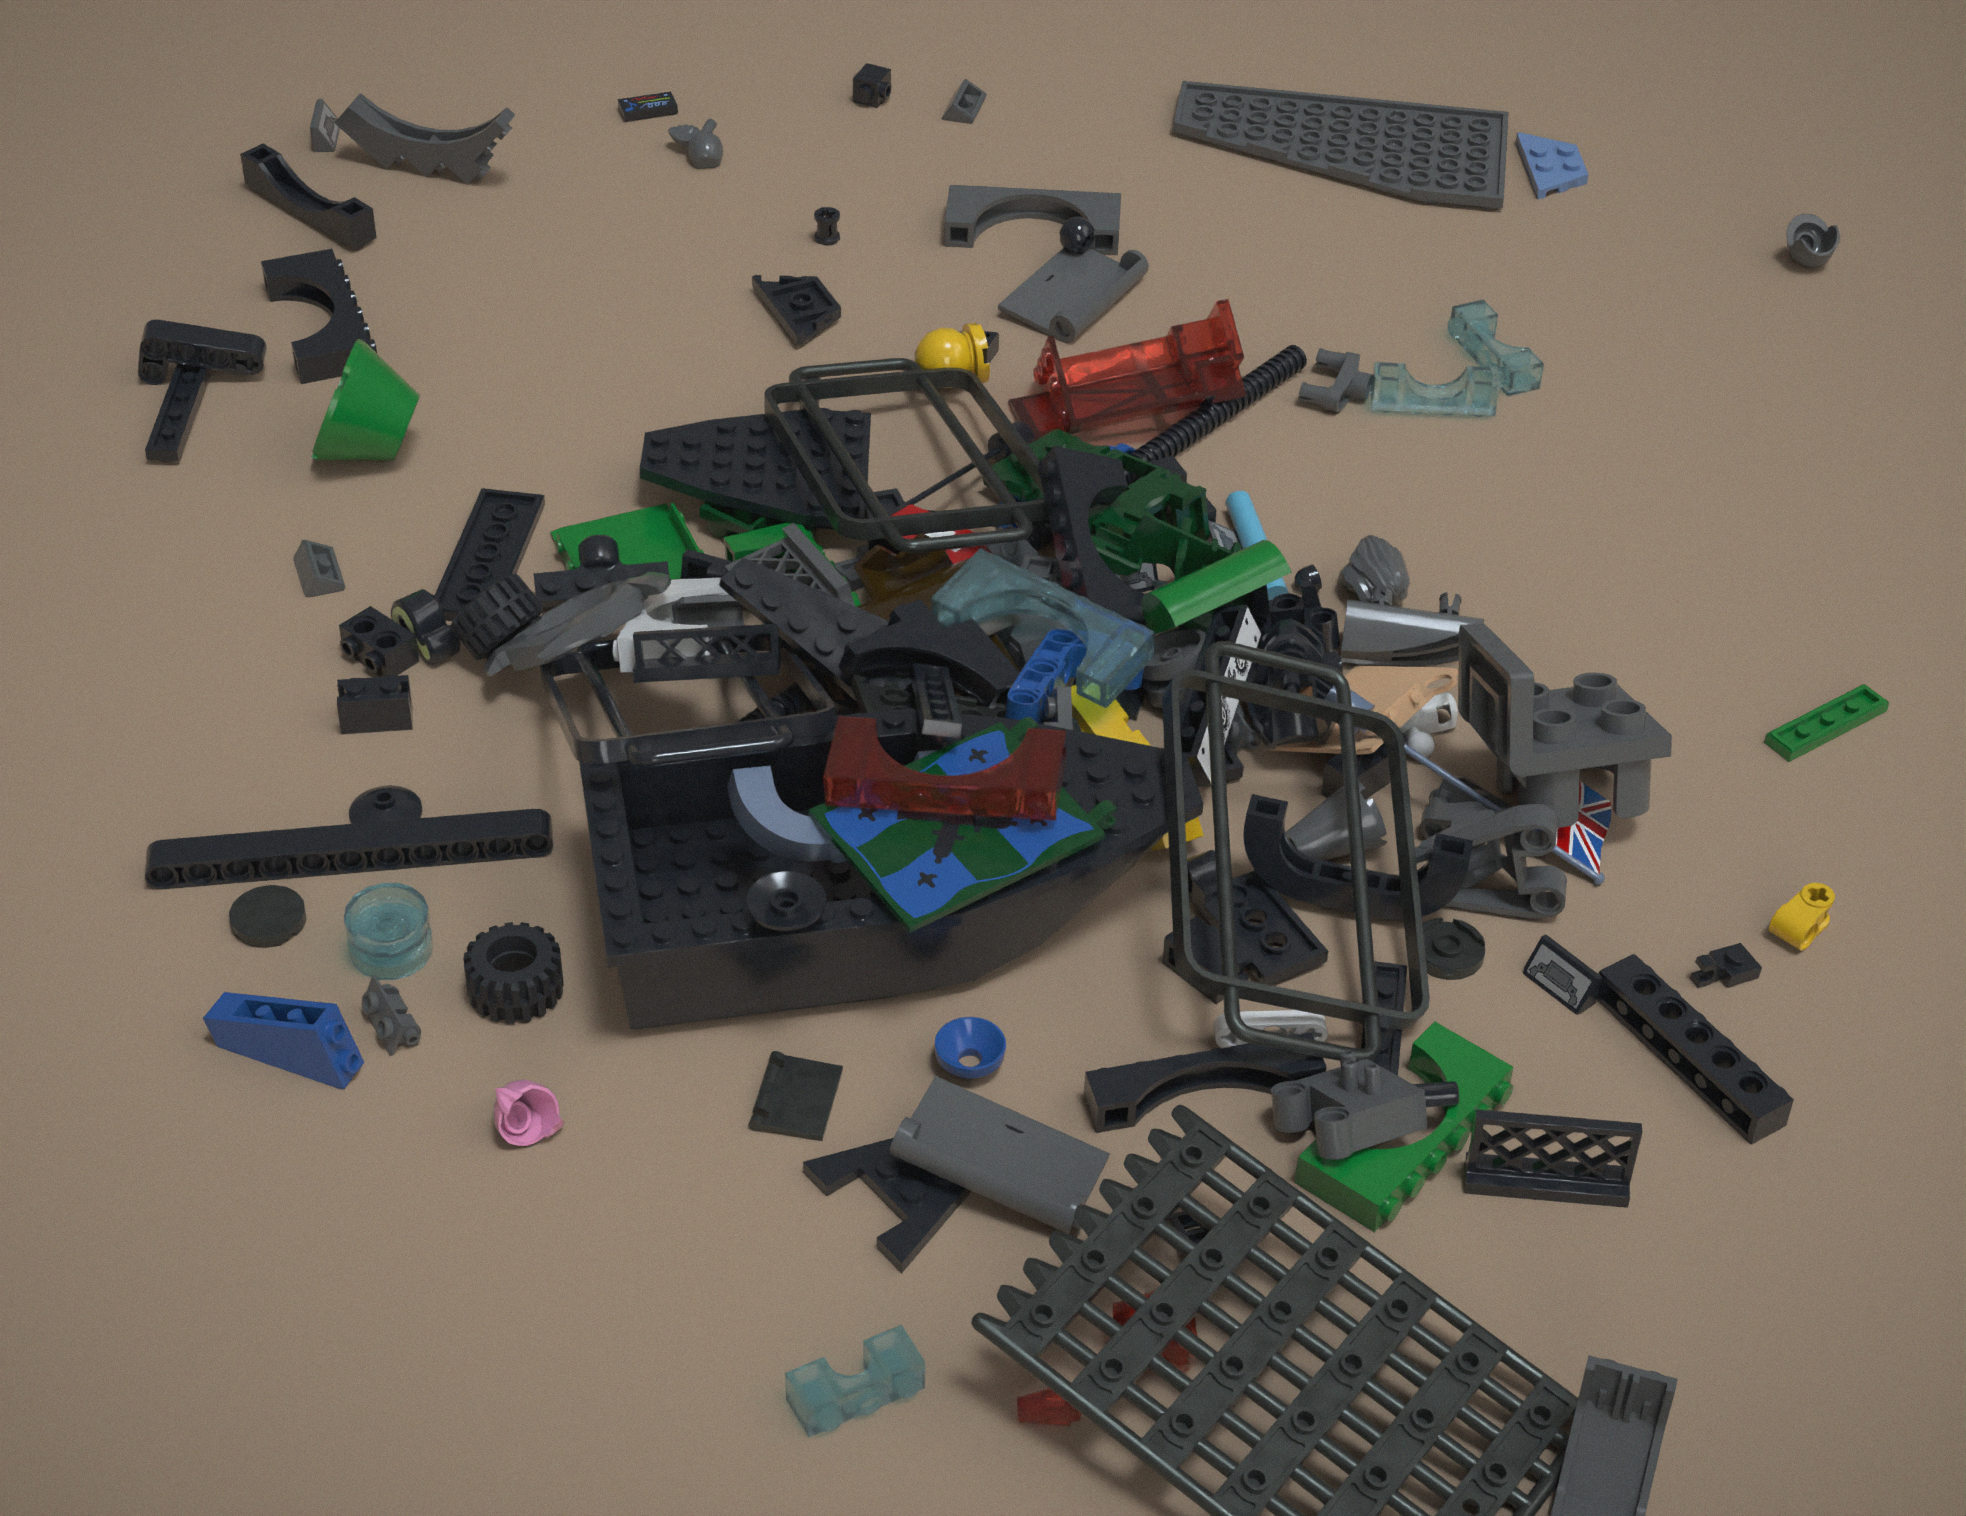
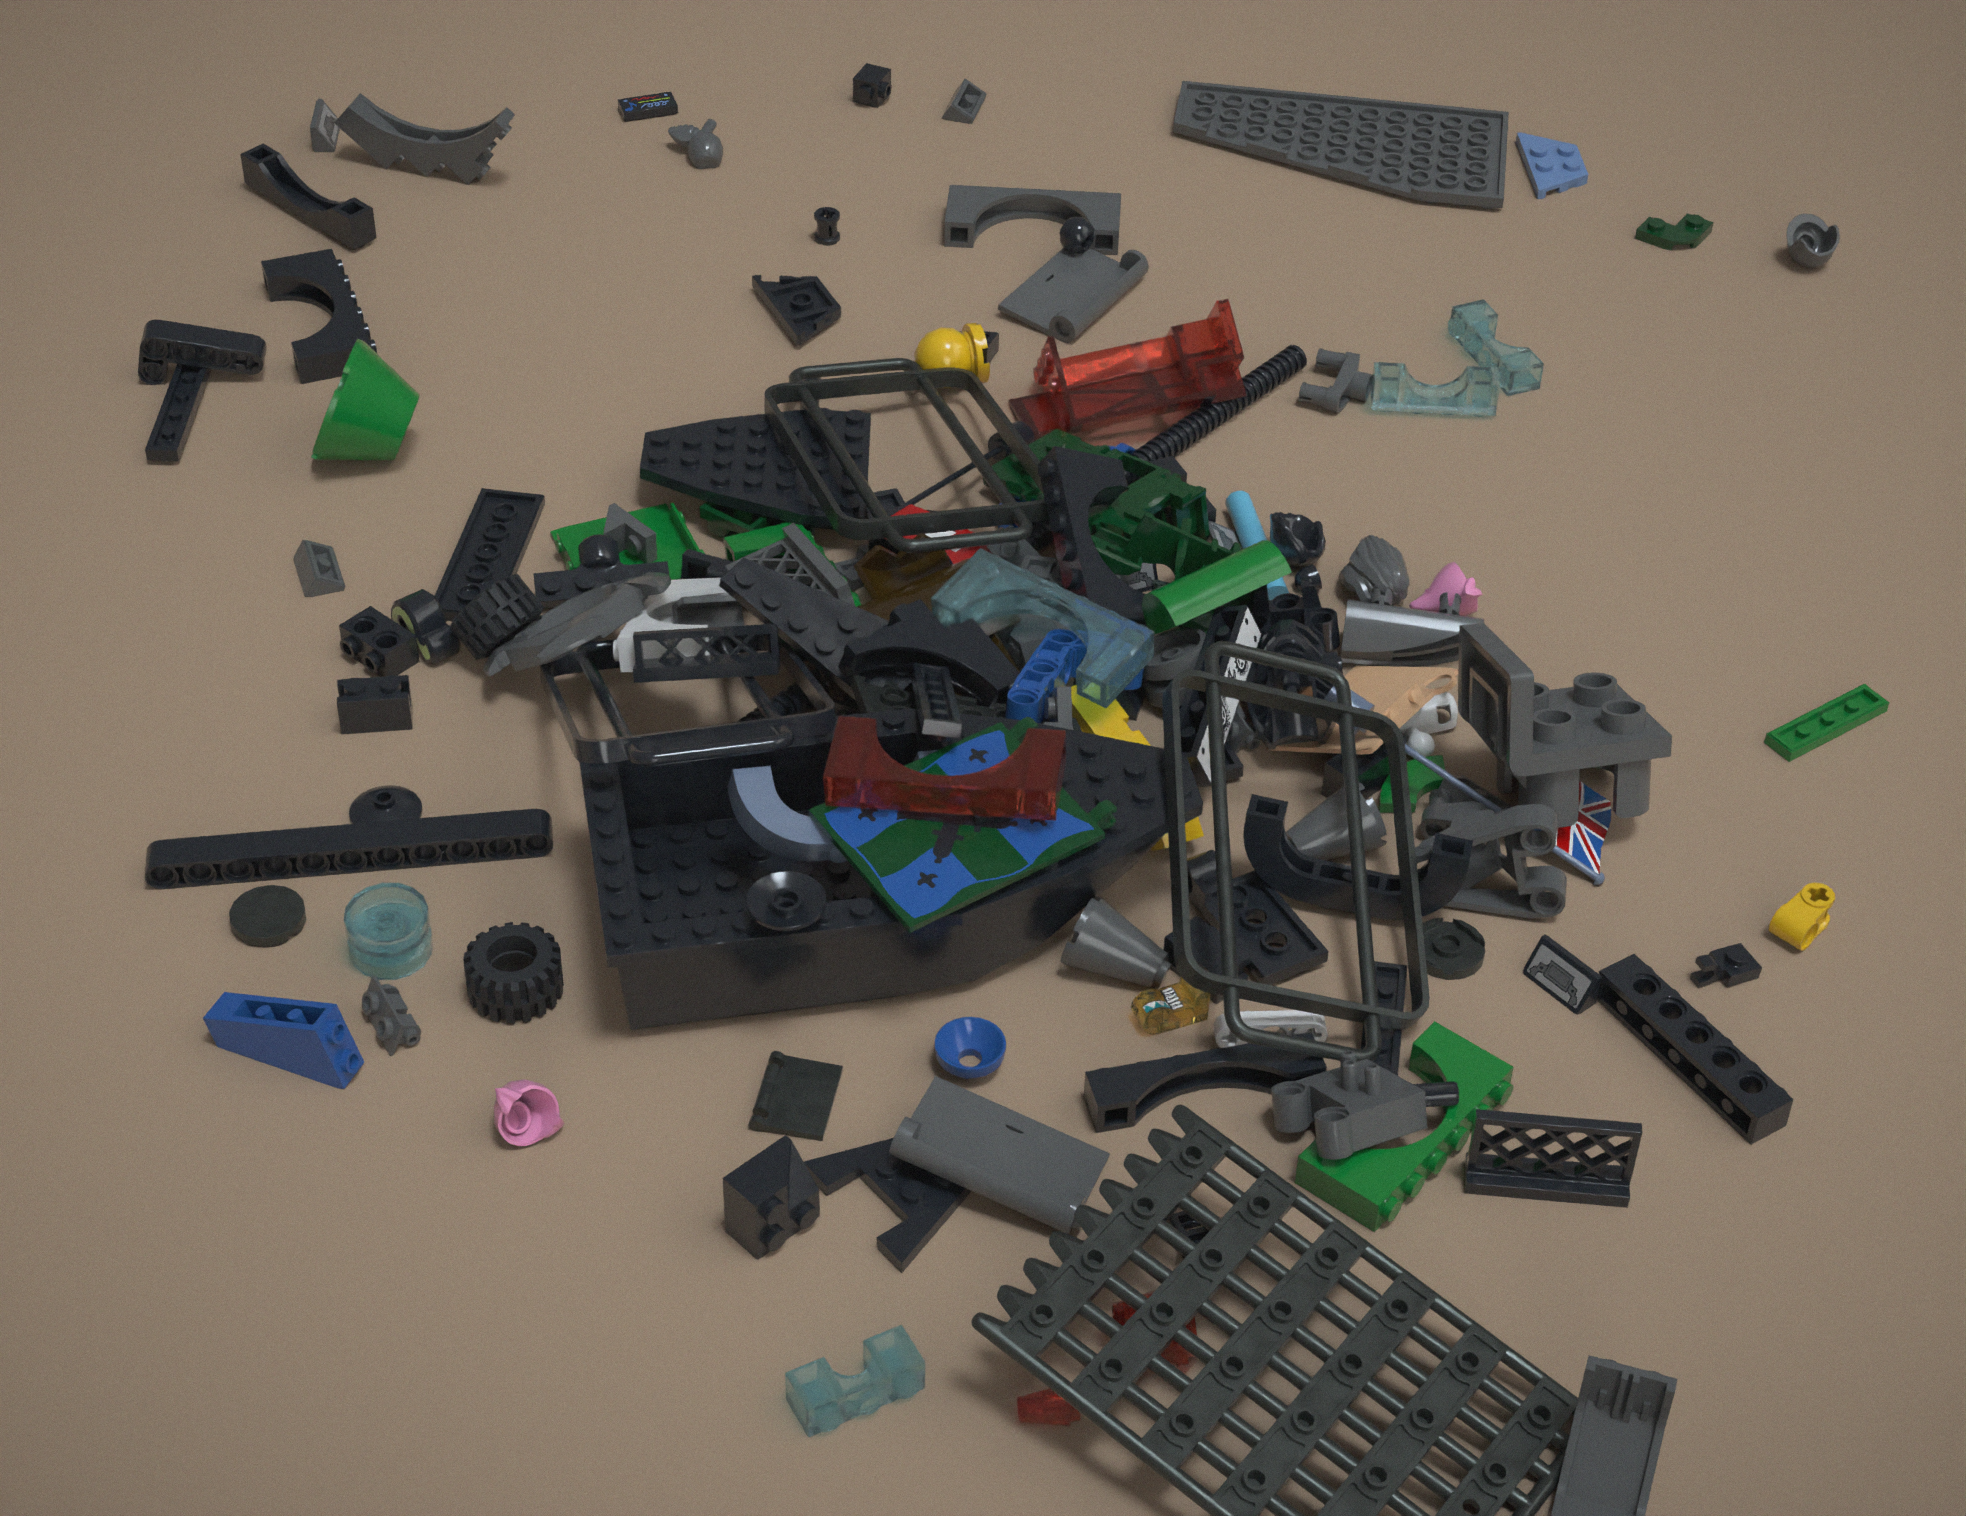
none -> dark grey slope [604,503,657,563]
none -> black slope [722,1135,820,1260]
none -> dark grey cone [1060,895,1171,988]
none -> clear yellow leg [1131,977,1210,1035]
none -> black hair [1270,512,1326,567]
none -> green tile [1379,755,1446,813]
none -> bright pink hat [1409,562,1483,616]
none -> dark green plate [1635,213,1714,251]

